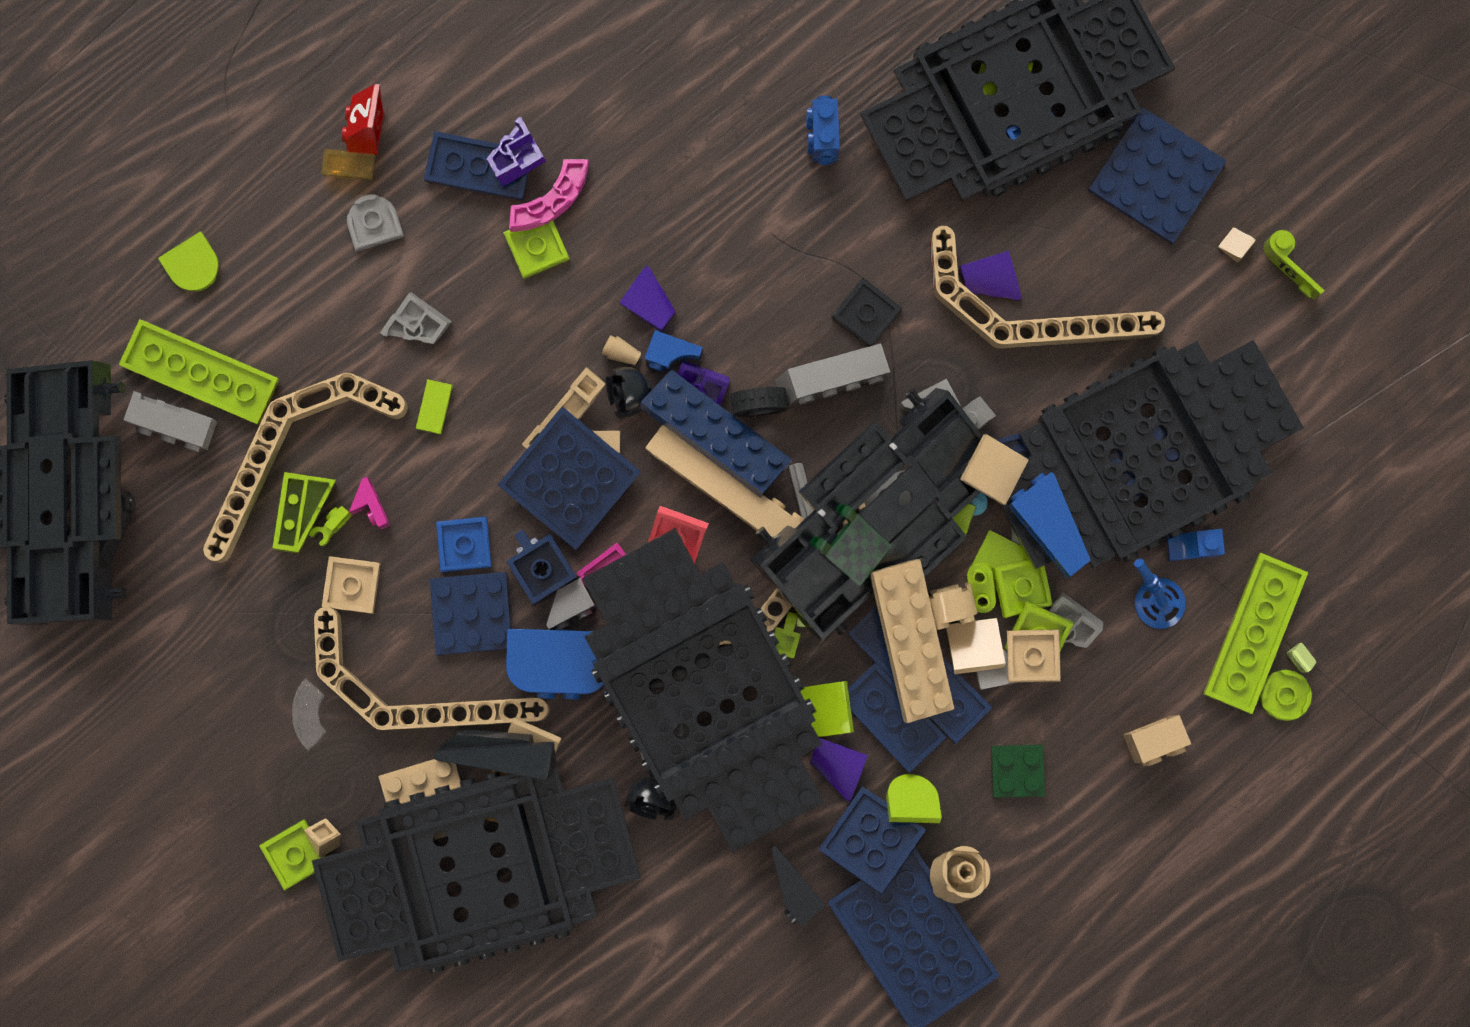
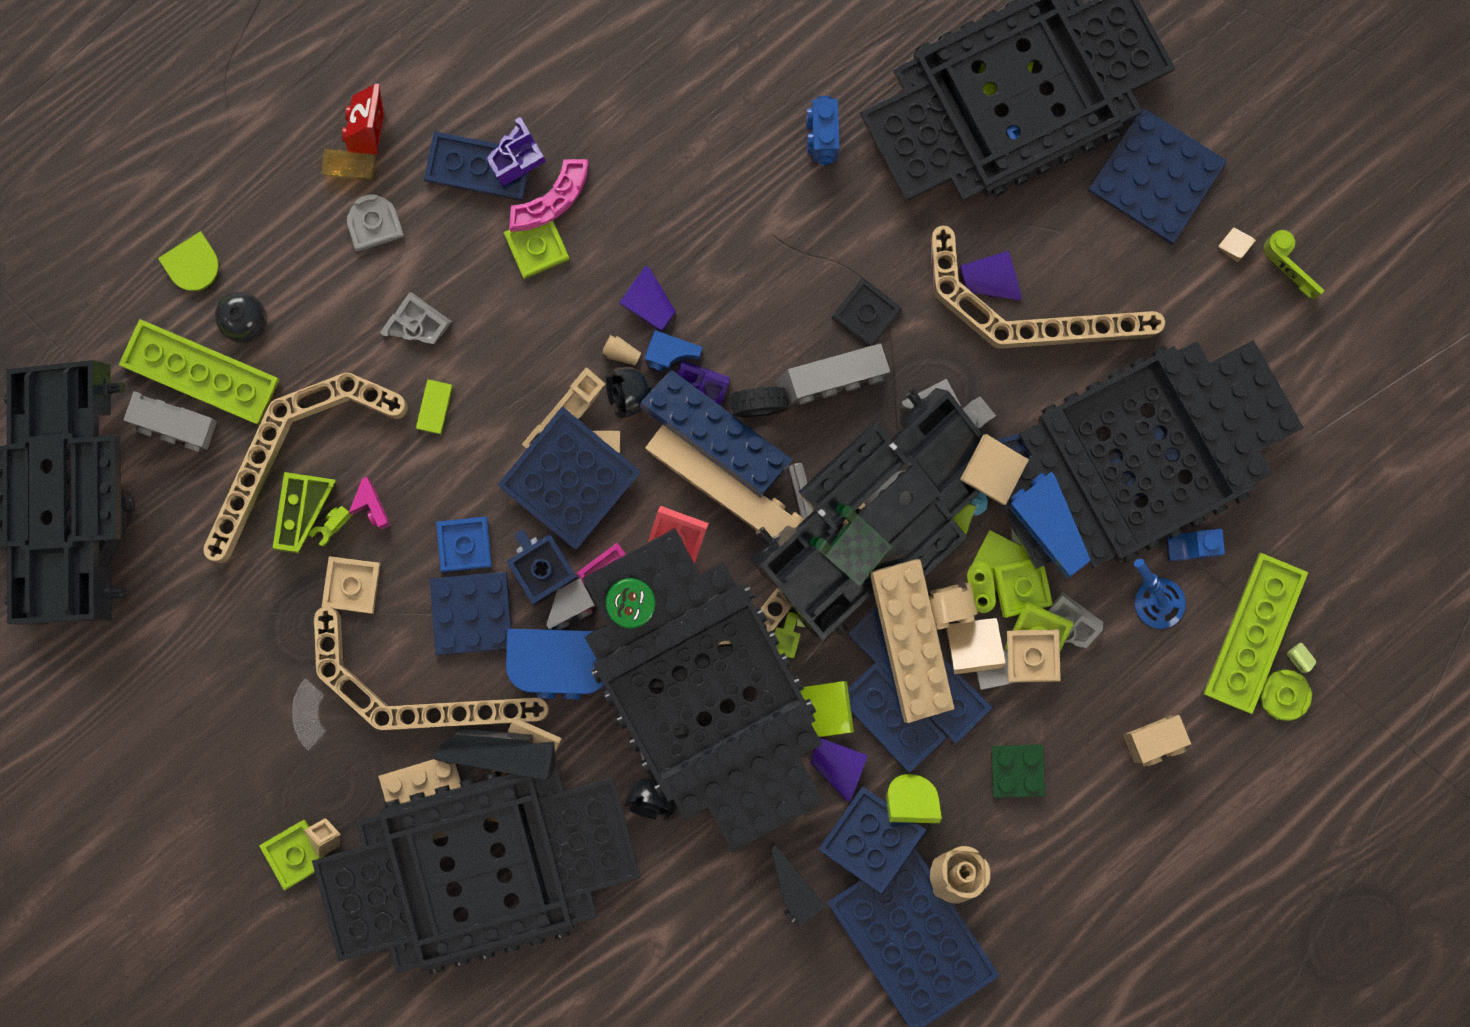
none -> black cylinder [215,292,267,343]
none -> green head [606,578,655,628]

